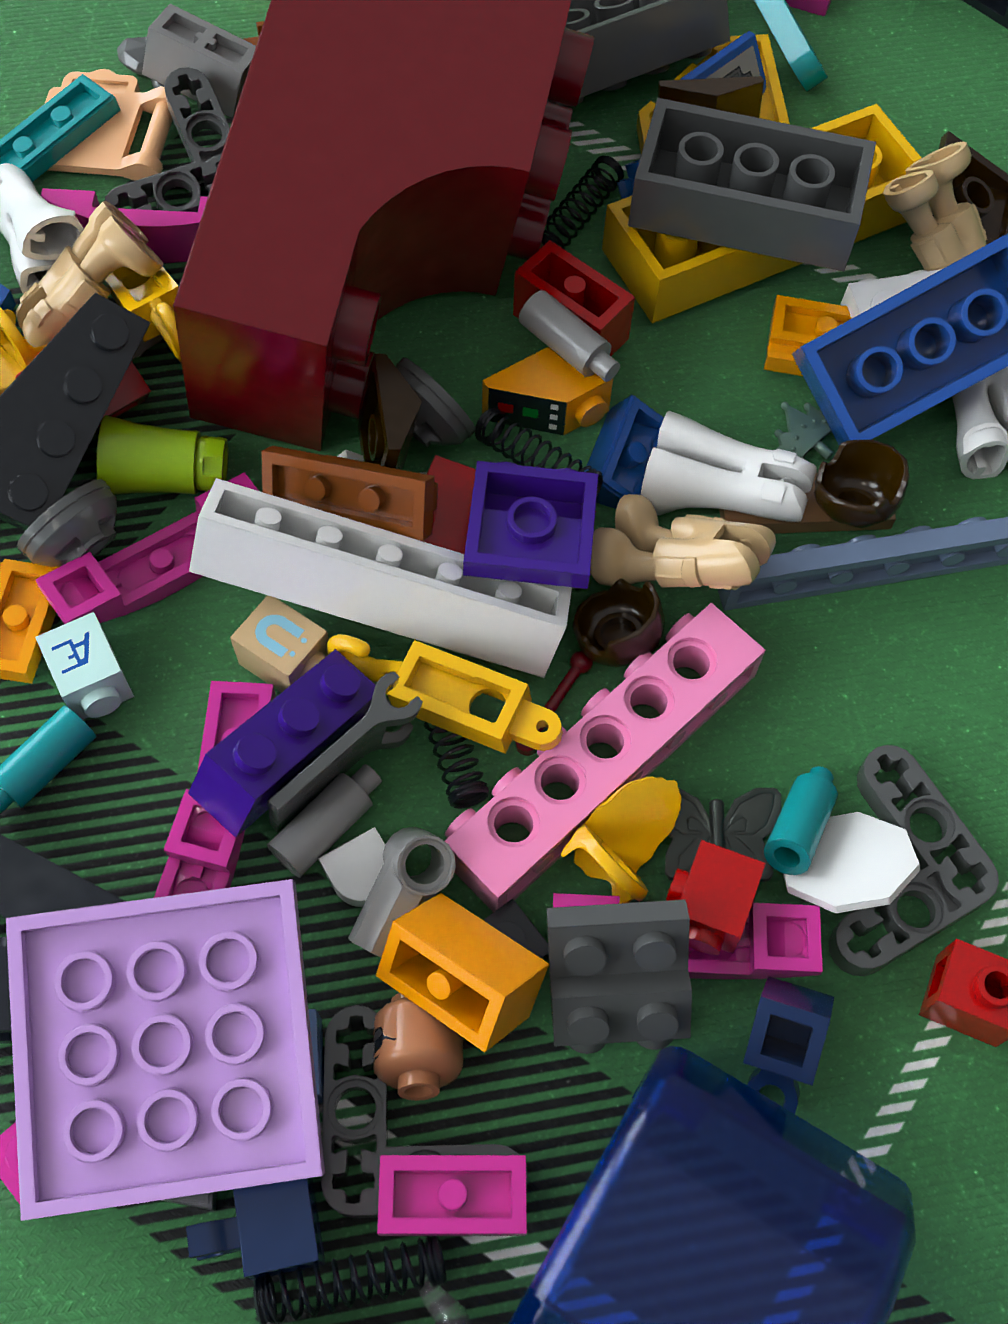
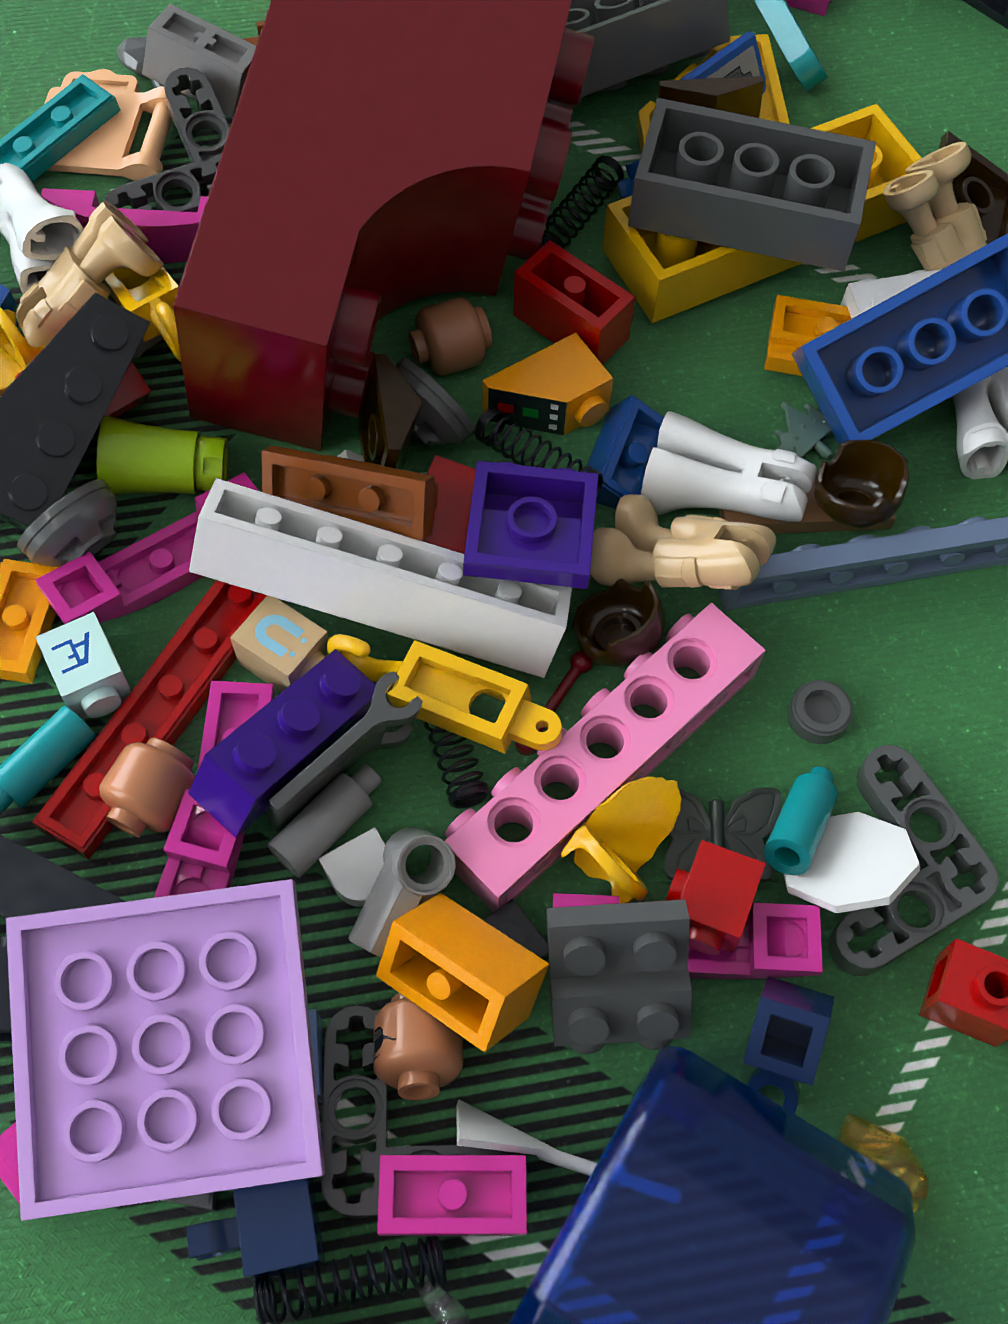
light grey cylinder [519,290,620,382] -> none
none -> red tile [32,580,280,860]
none -> nougat head [99,737,195,838]
none -> nougat head [408,297,492,376]
none -> white piece [456,1100,683,1204]
none -> dark grey tile [788,680,853,744]
none -> clear yellow arm [837,1113,929,1215]

